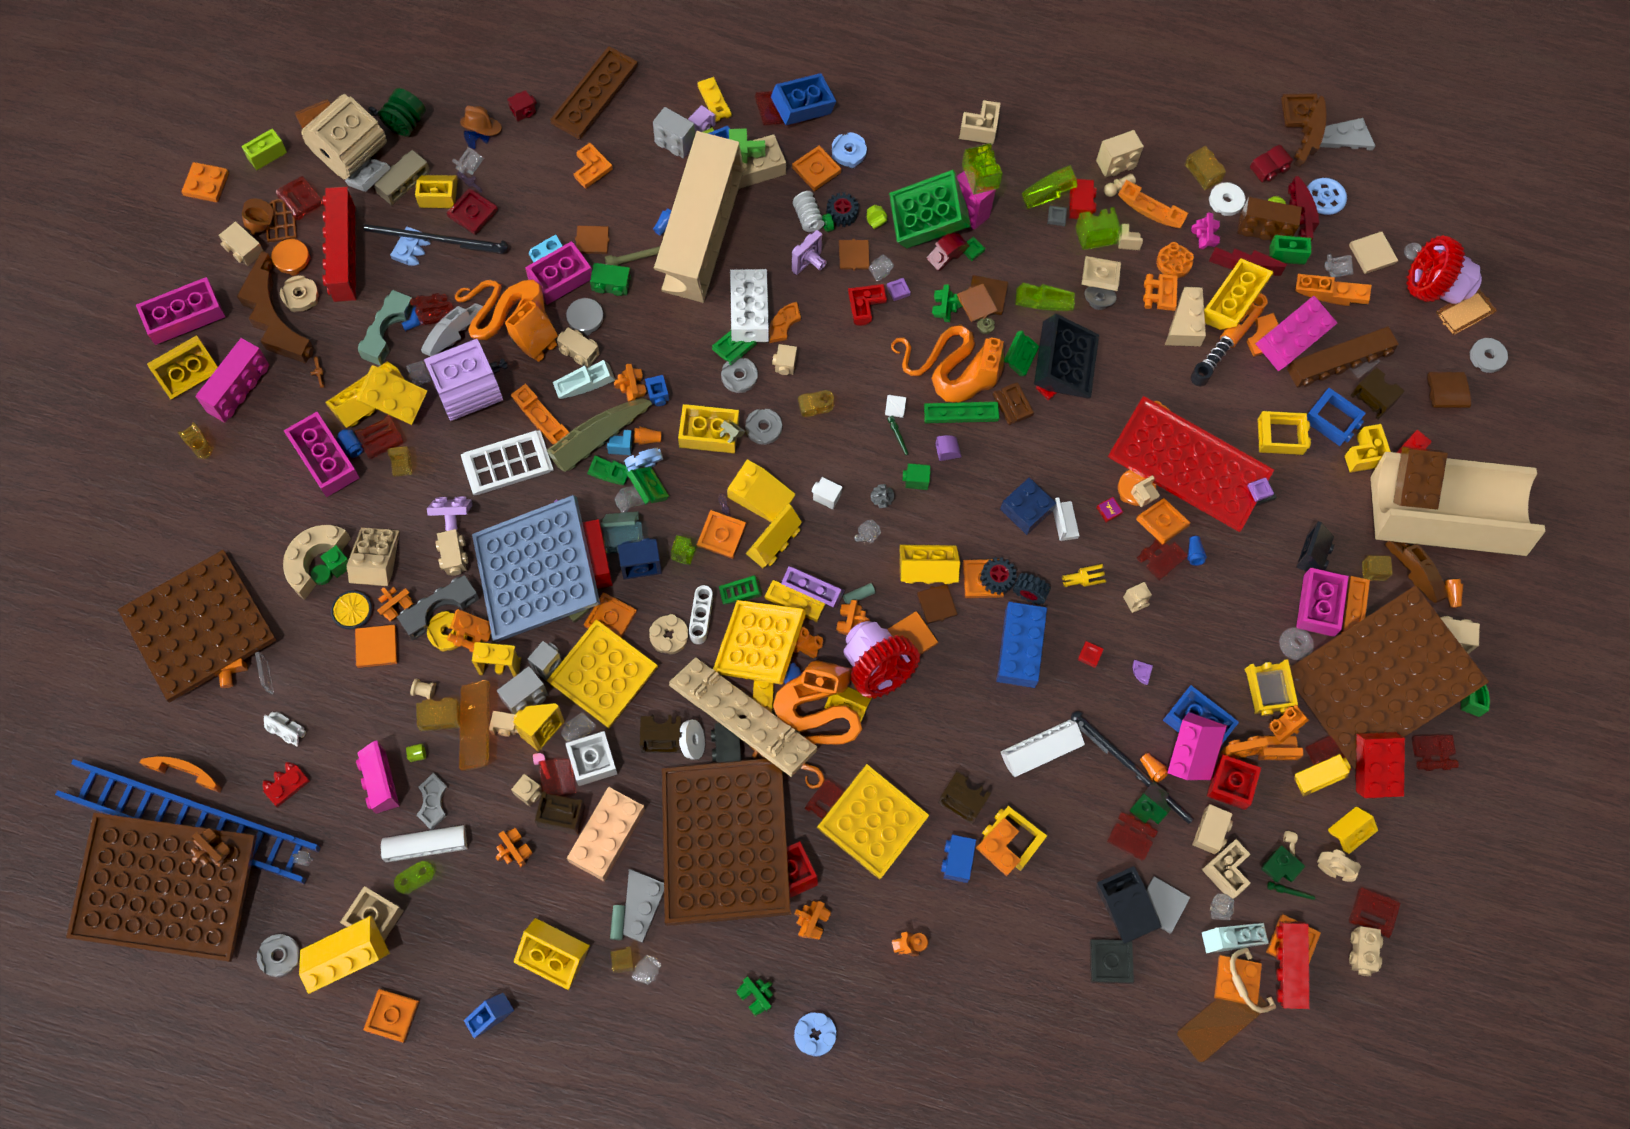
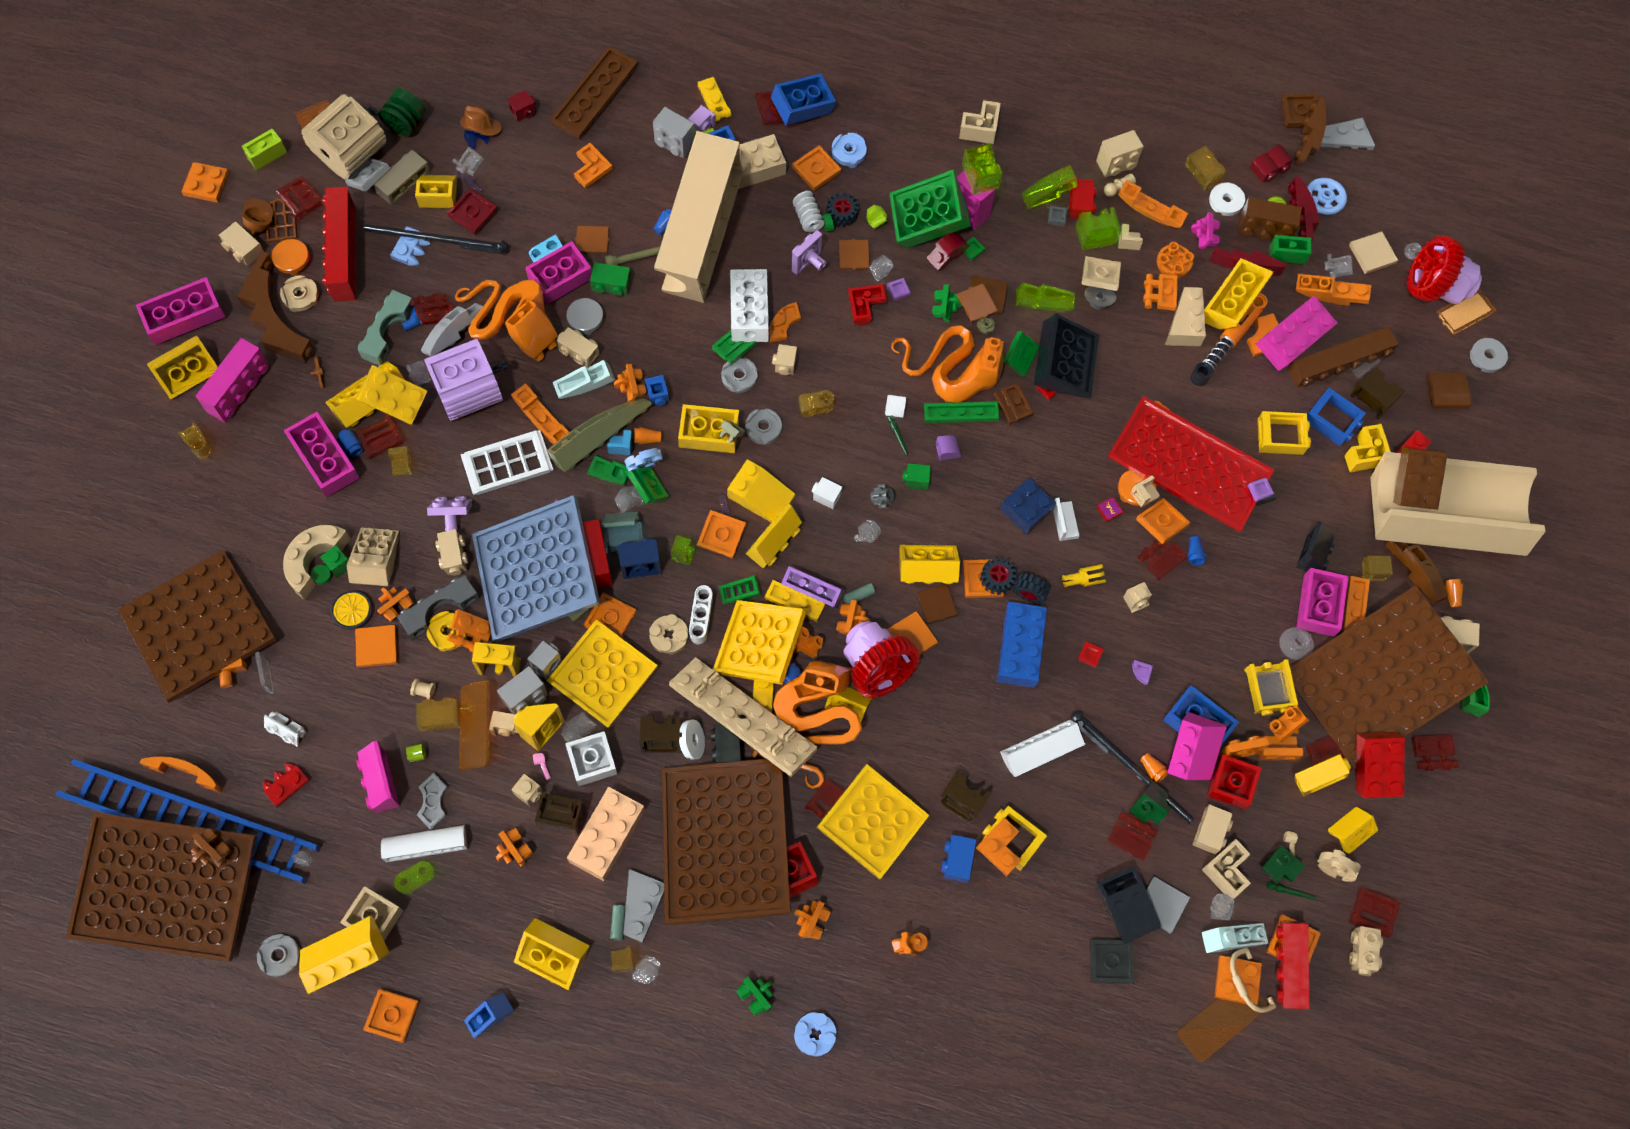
clear red piece [538,758,576,796] -> none
bright green brick [729,129,765,163] -> none

